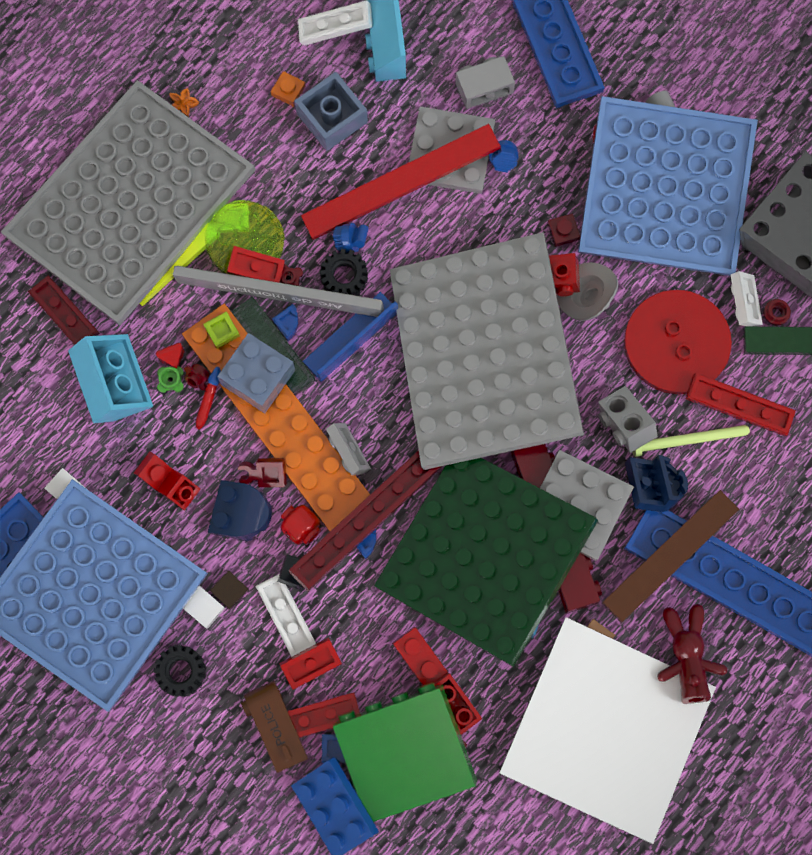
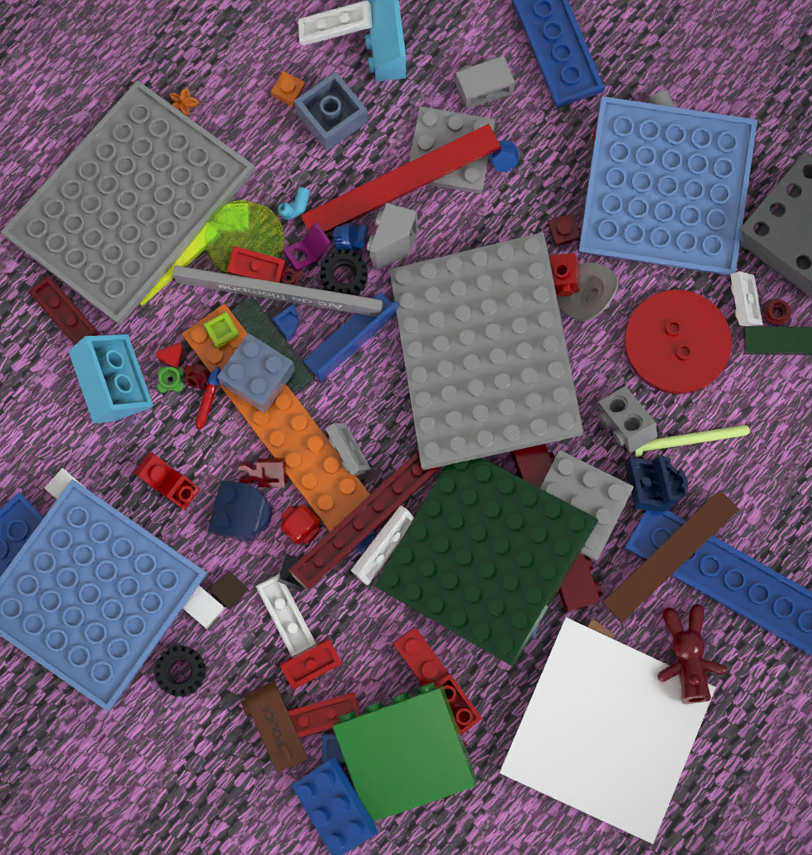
red tile [685,373,796,436] -> none
none -> medium azure arm [278,187,310,220]
none -> magenta bracket [282,223,330,271]
none -> white tile [351,505,414,586]
none -> light grey slope [367,203,419,270]

